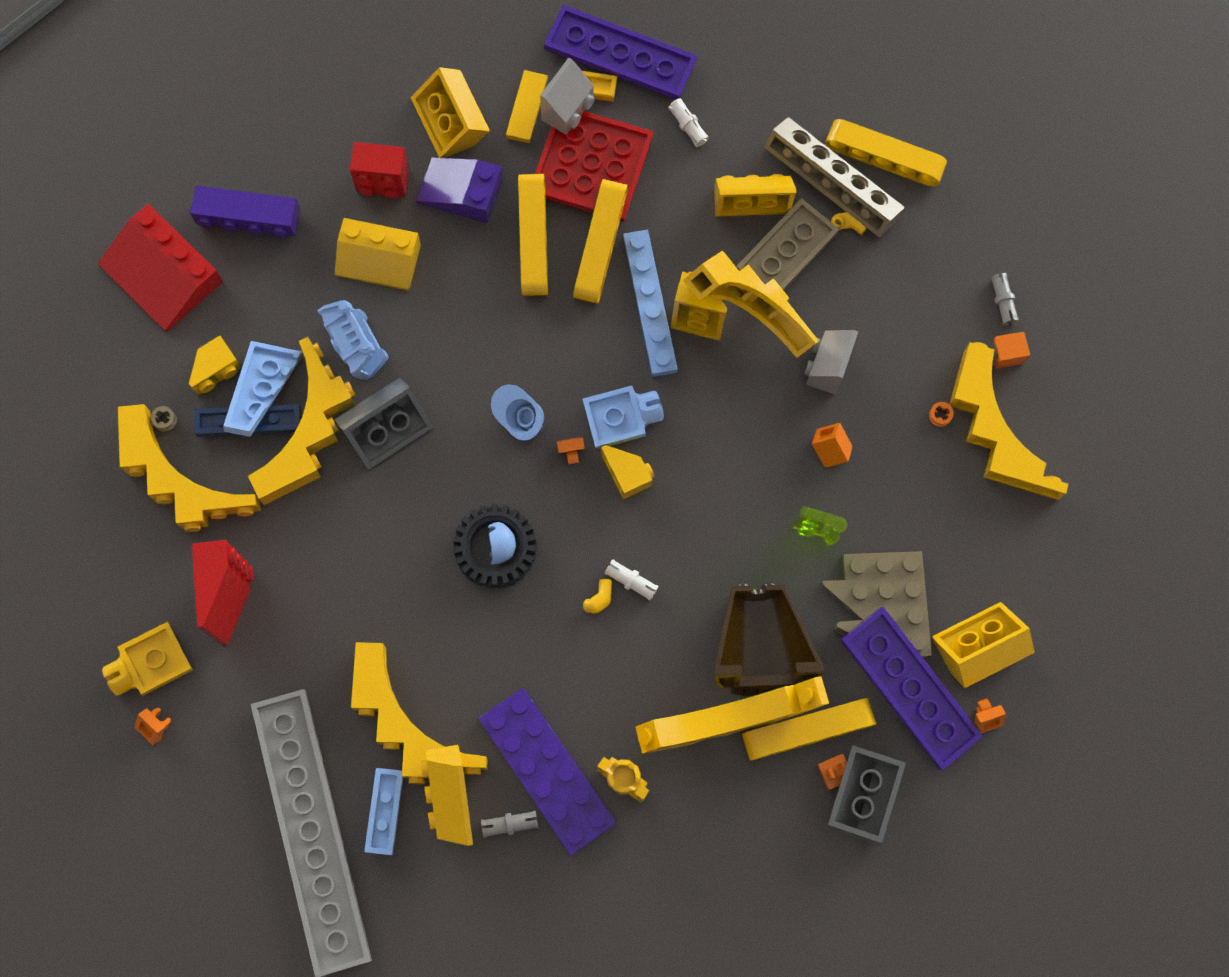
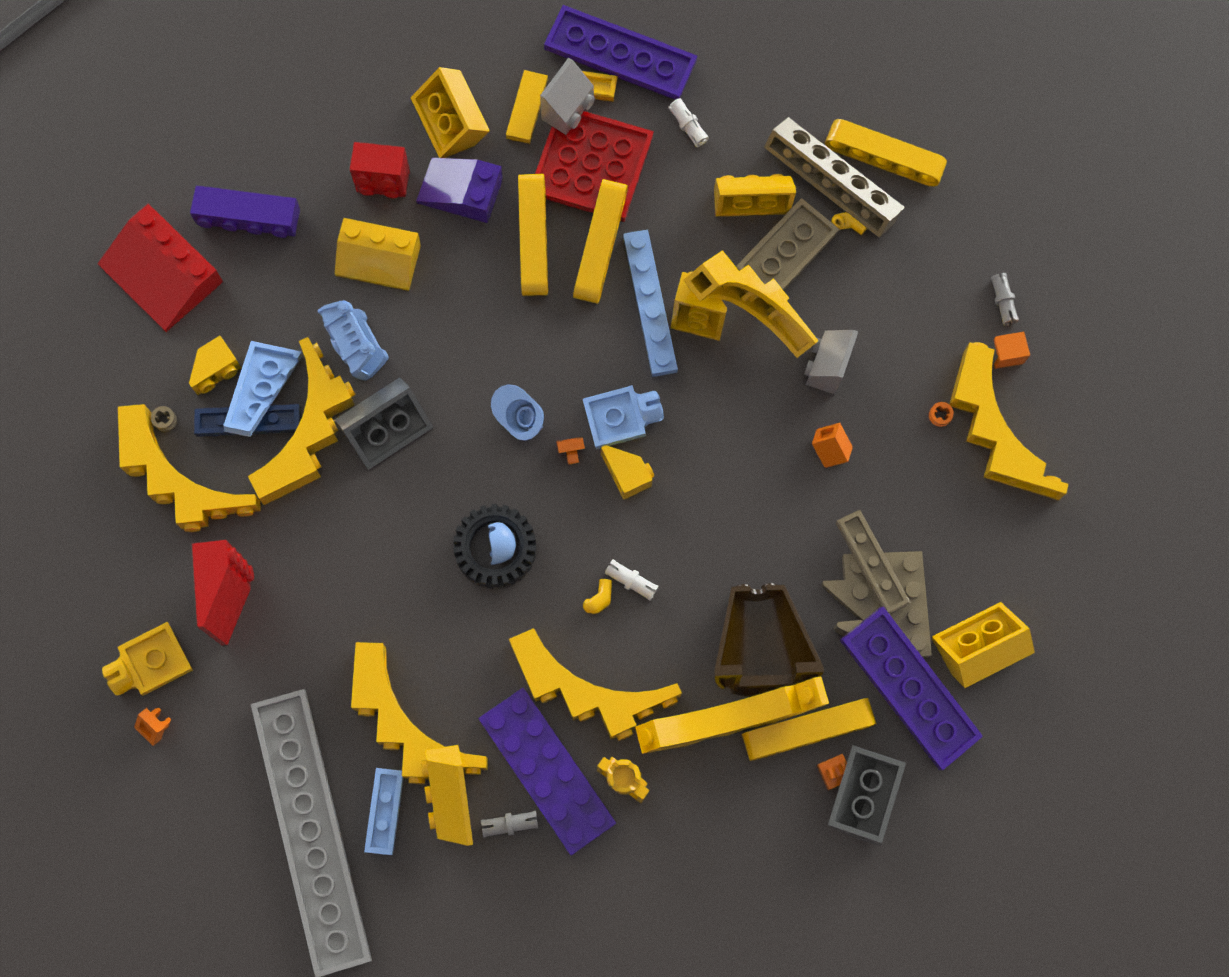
clear neon green plate [793,506,847,545] -> none
orange tile [974,698,1006,734] -> none
none -> yellow arch [509,628,682,741]
none -> dark tan tile [836,510,911,614]

